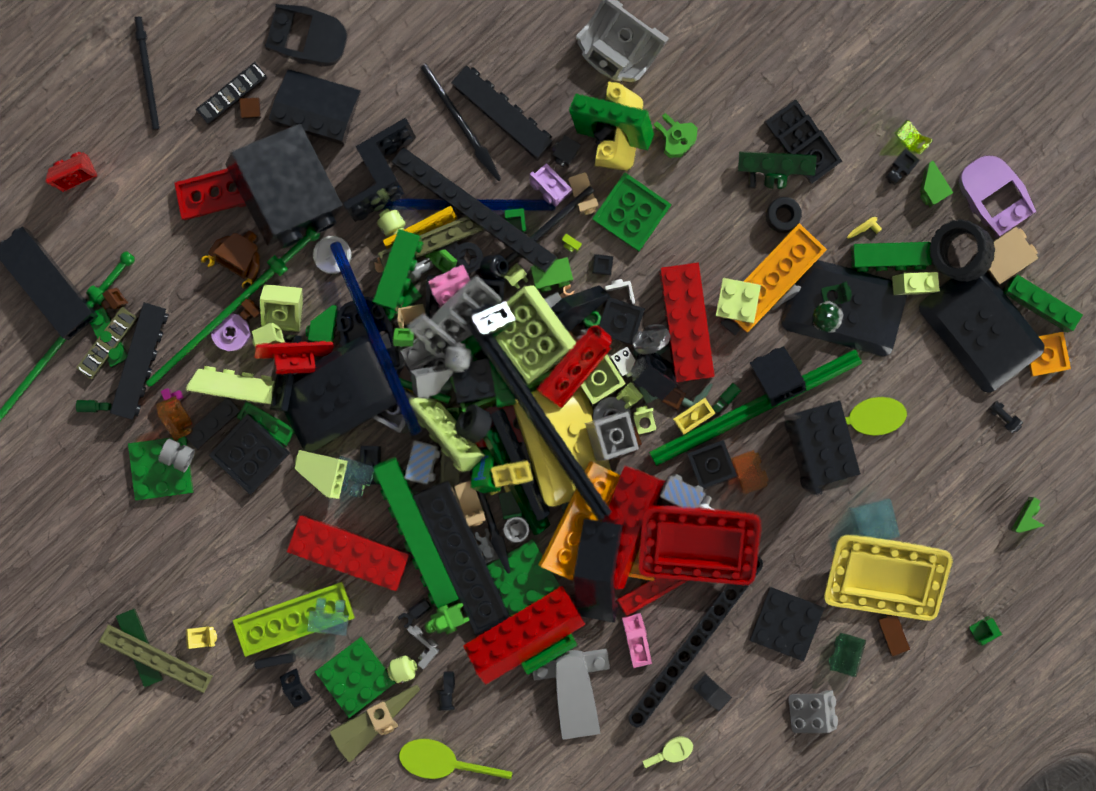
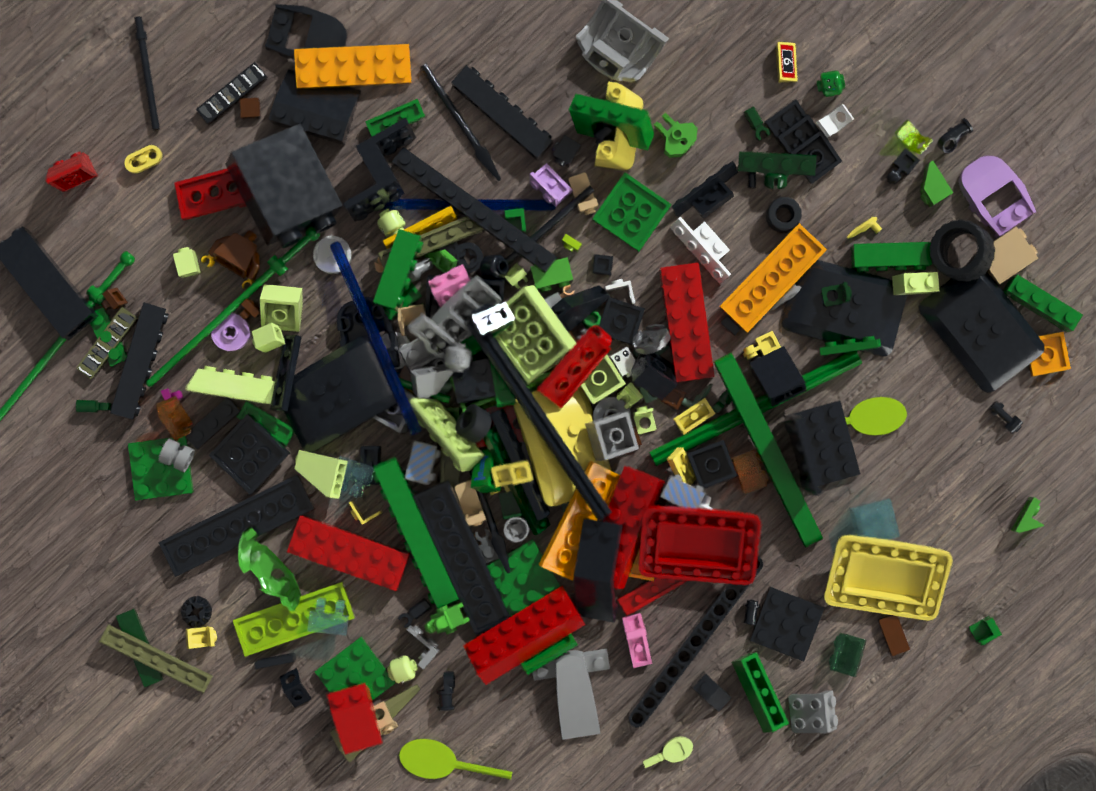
red bracket [254,341,333,374] -> none
green slope [306,305,338,342] -> none
bright green plate [393,328,414,347] -> none
yellowish green plate [715,278,761,323] -> none
dark green piece [813,301,843,333] -> none
none -> light yellow plate [125,145,163,174]
none -> black plate [158,474,315,577]
none -> yellowish green brick [173,247,201,278]
none -> black gear [180,596,212,627]
none -> bright green animal [238,527,301,611]
none -> light orange plate [294,44,412,89]
none -> red slope [327,683,383,755]
none -> light yellow bracket [349,501,383,525]
none -> green plate [365,99,425,136]
none -> light yellow plate [667,447,697,486]
none -> white bracket [670,217,731,284]
none -> black bracket [672,161,738,219]
none -> green beam [714,353,823,548]
none -> green brick [732,652,789,733]
none -> dark green bar [743,106,770,141]
none -> light yellow plate [743,331,781,360]
none -> black pin [743,600,760,625]
none -> slope [776,42,797,83]
none -> white bracket [816,104,854,138]
none -> green head [817,70,846,97]
none -> green plate [820,336,881,355]
none -> black connector [937,118,973,153]

